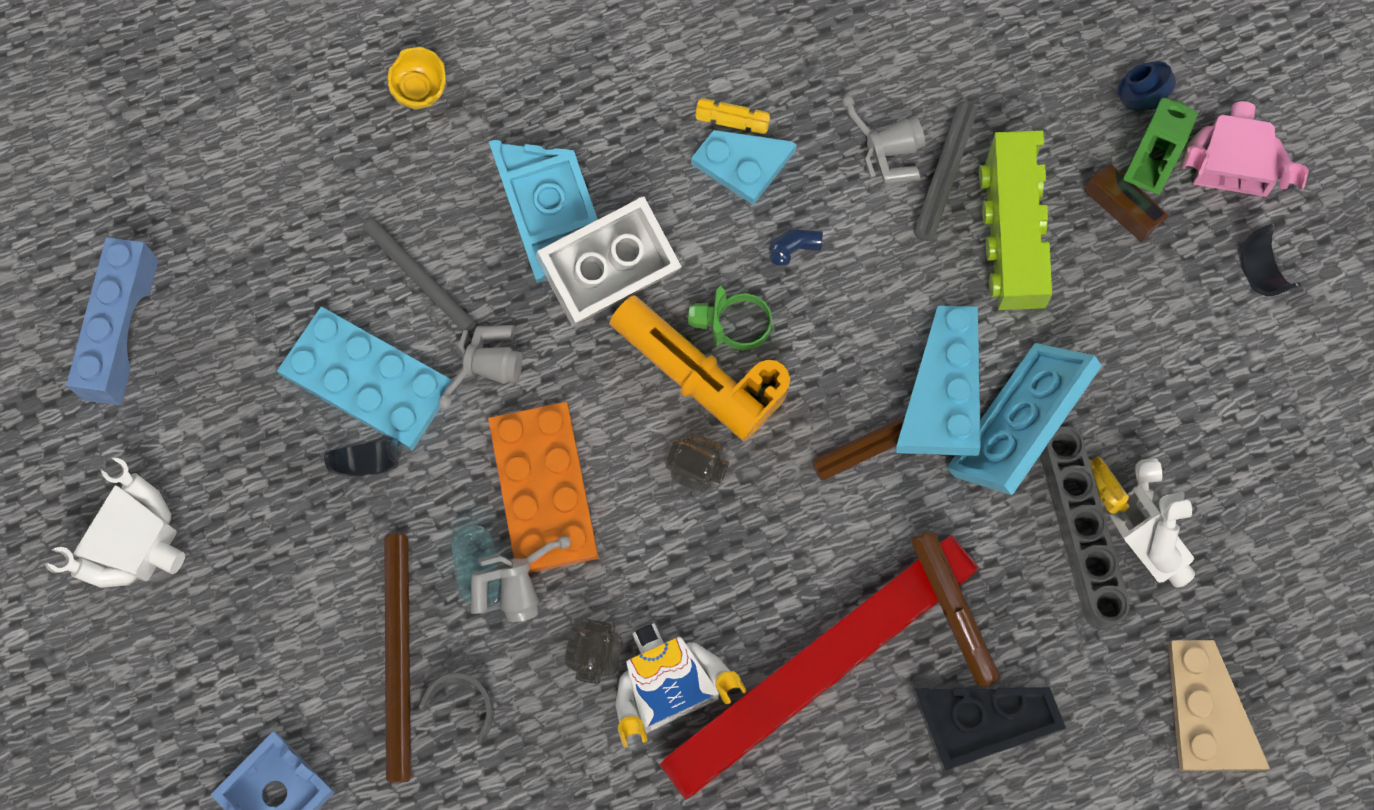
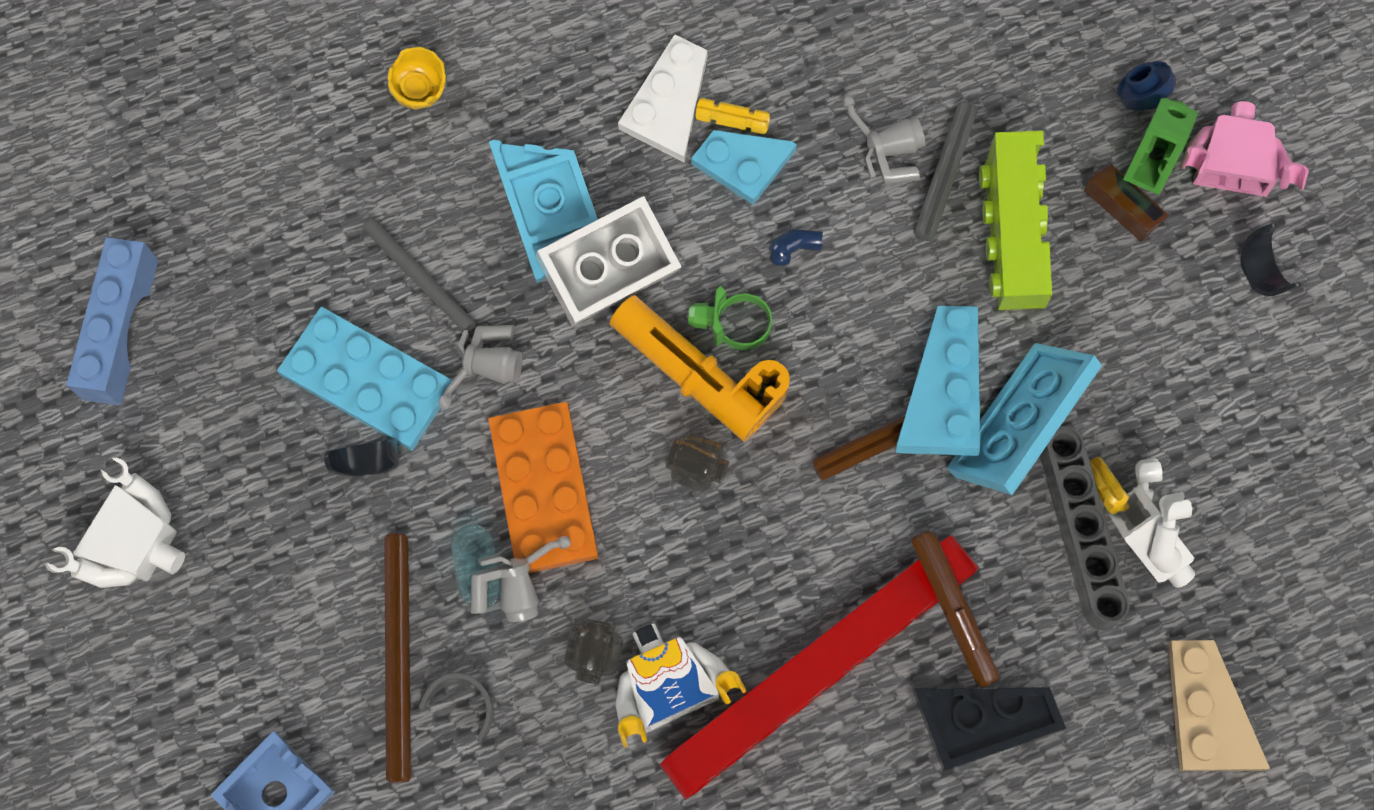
none -> white wing [618,35,708,163]

